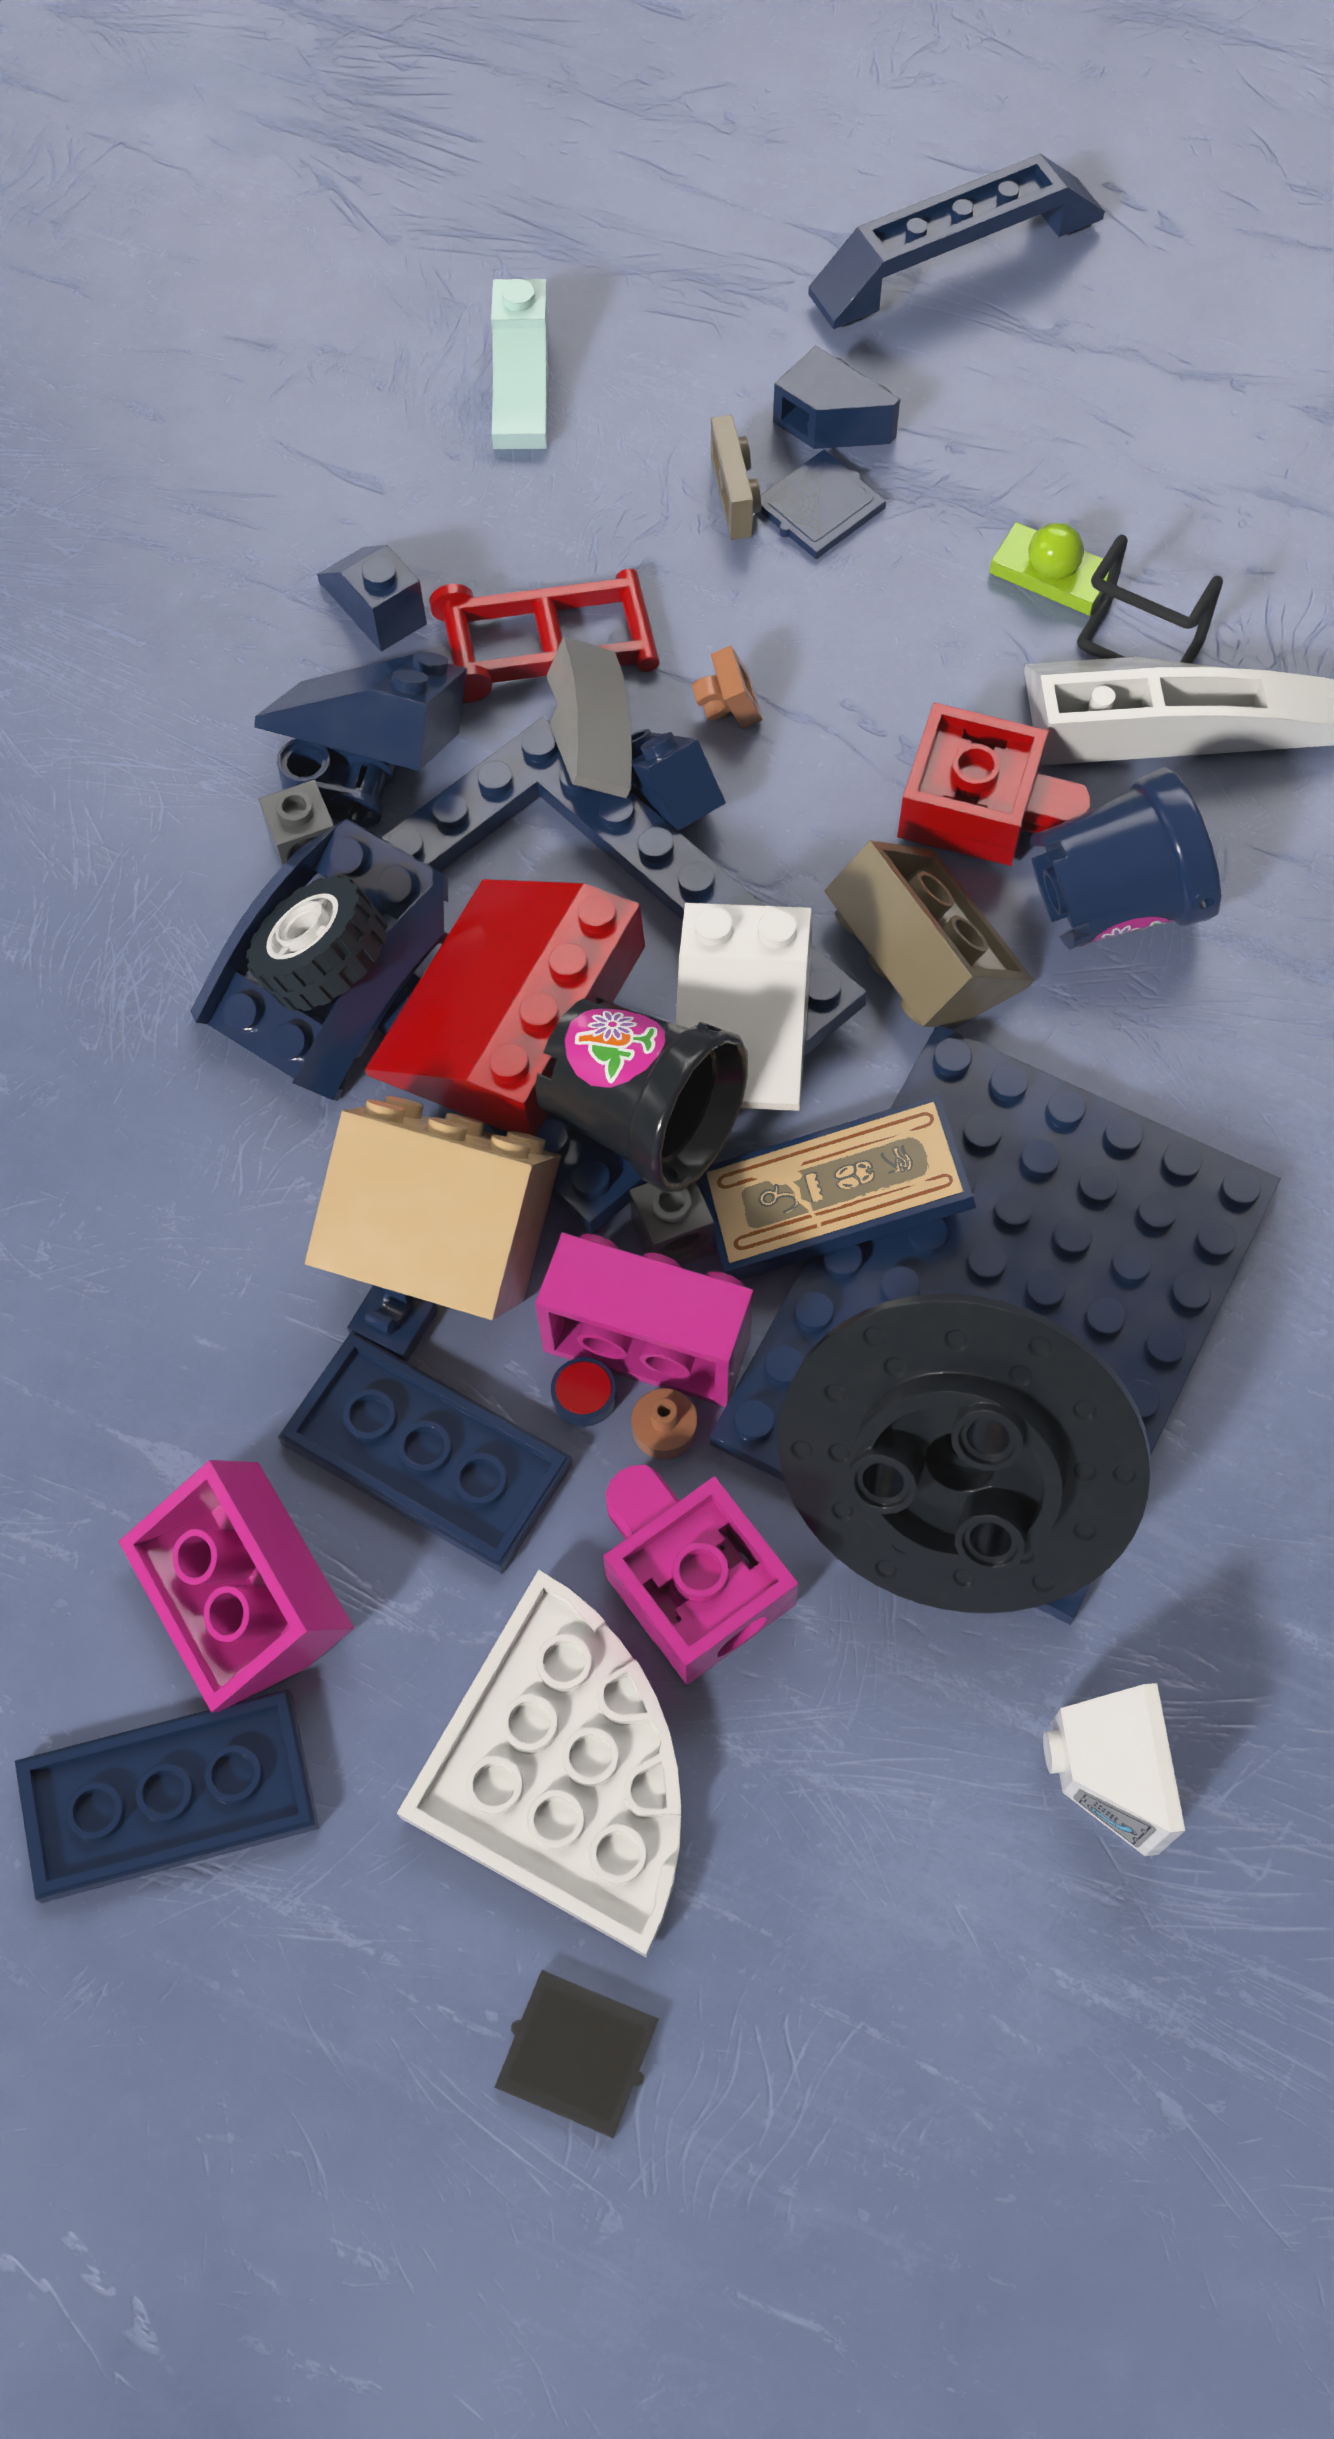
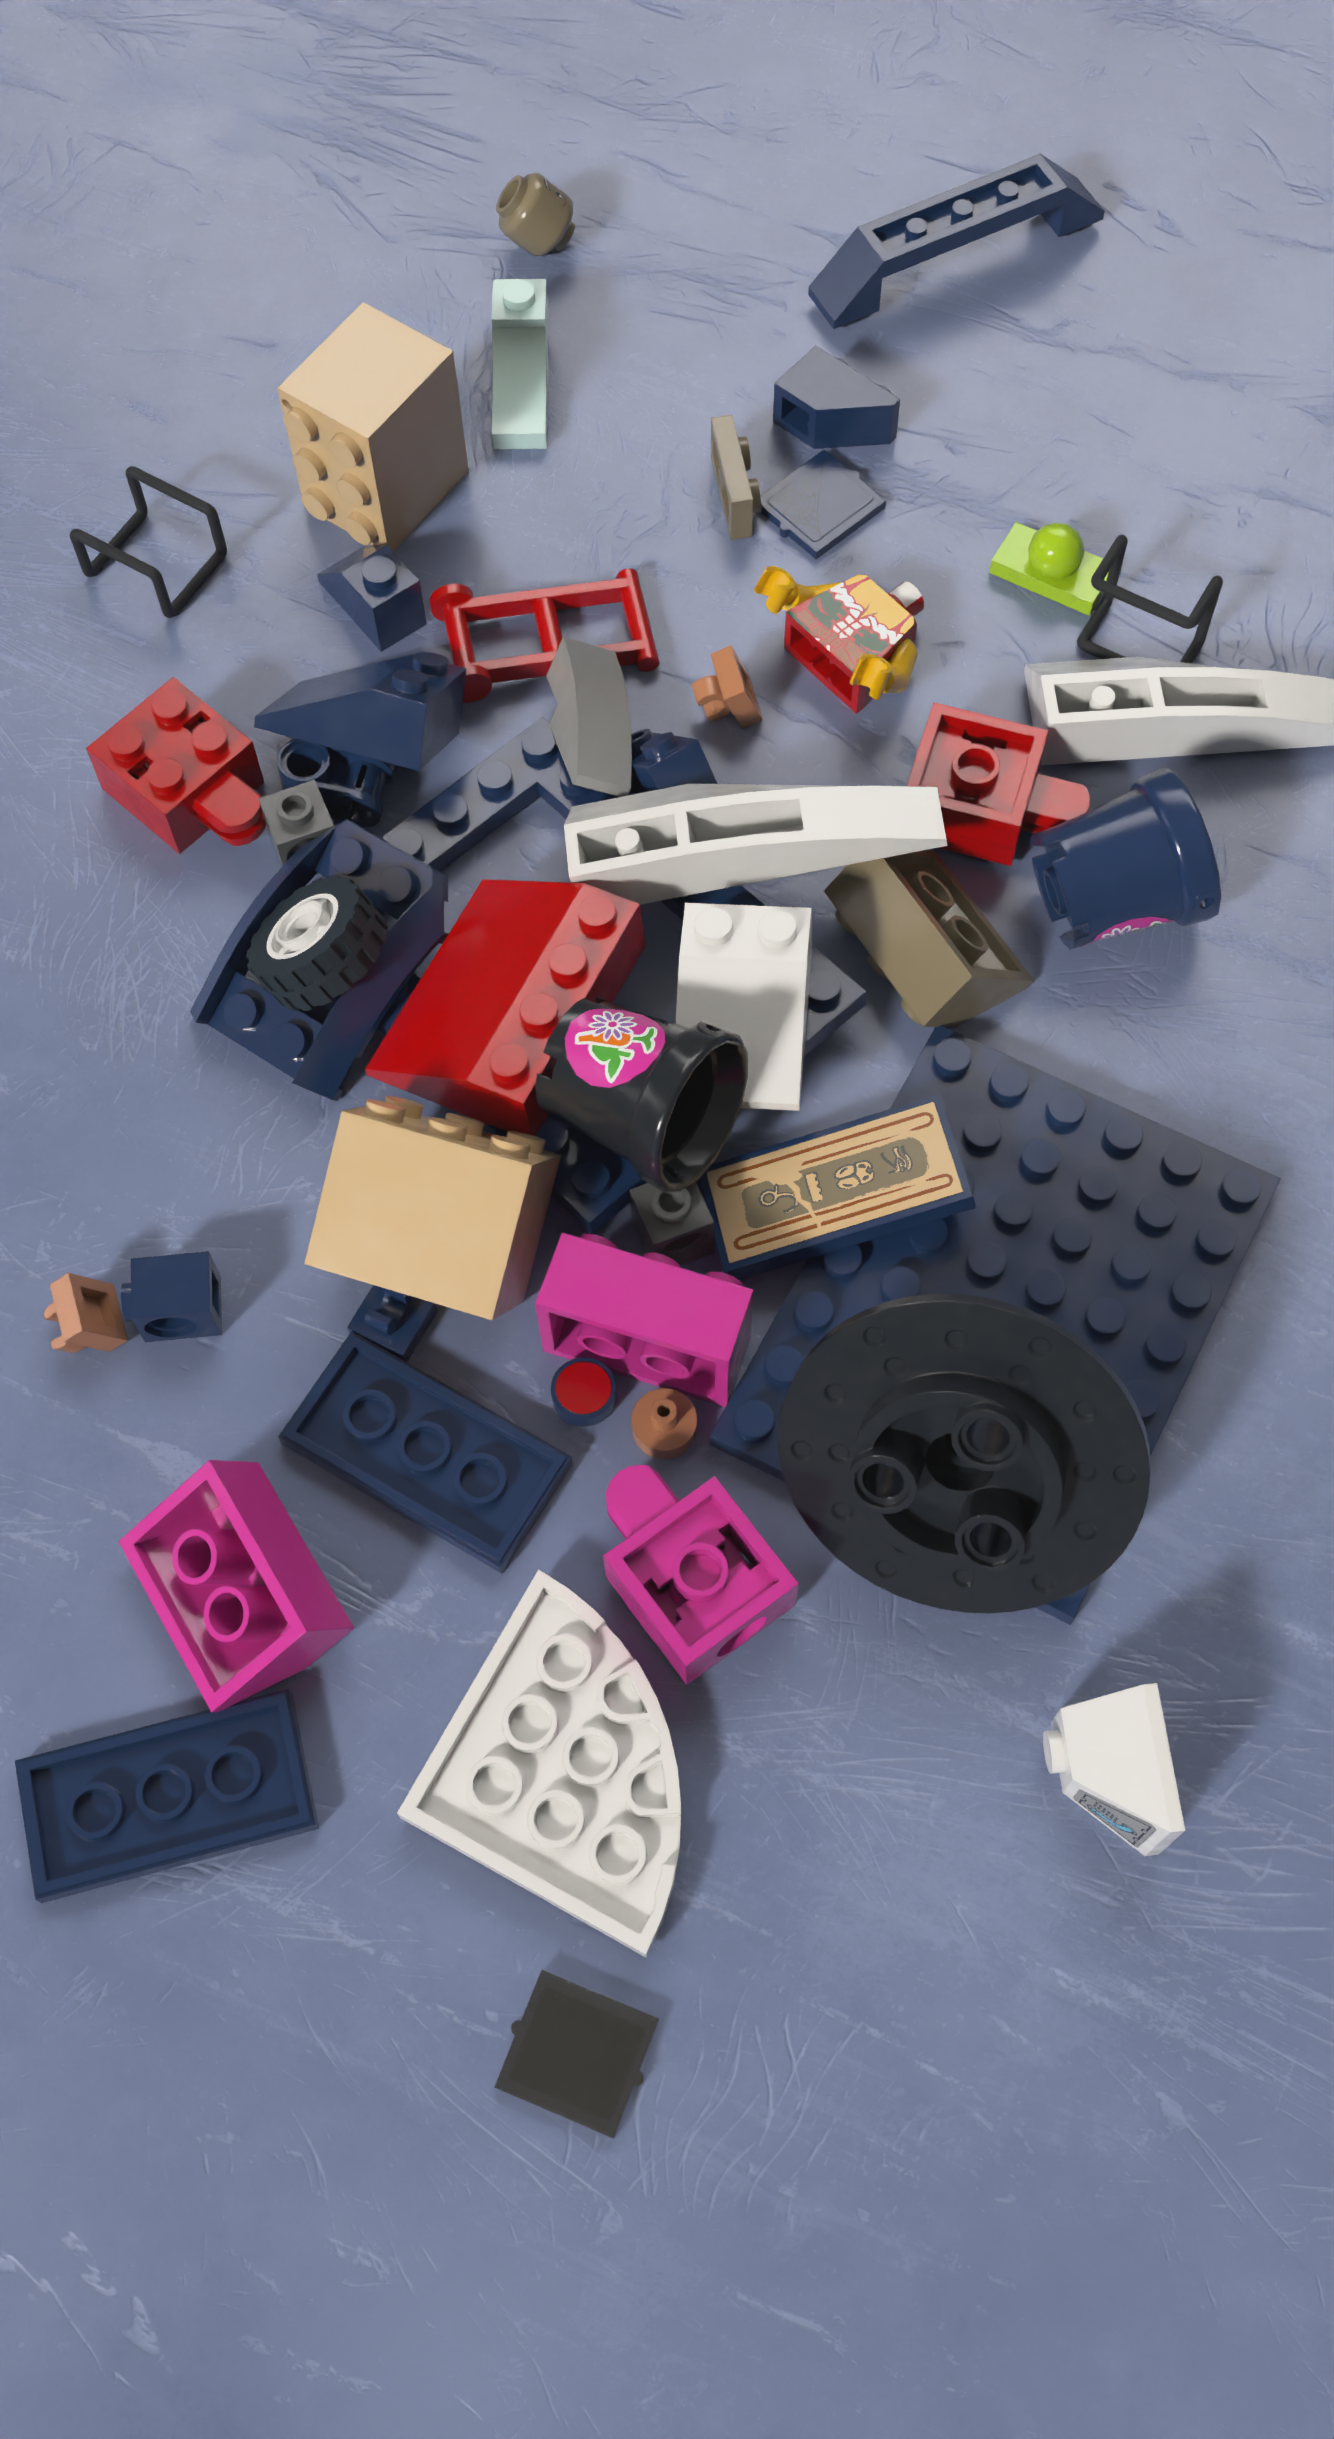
none -> nougat tile [43,1273,128,1353]
none -> black piece [70,466,227,618]
none -> red brick [86,677,266,854]
none -> dark blue brick [121,1251,222,1342]
none -> tan container [277,302,469,551]
none -> dark tan head [496,173,575,256]
none -> white wedge [564,784,947,904]
none -> torso [753,566,924,714]

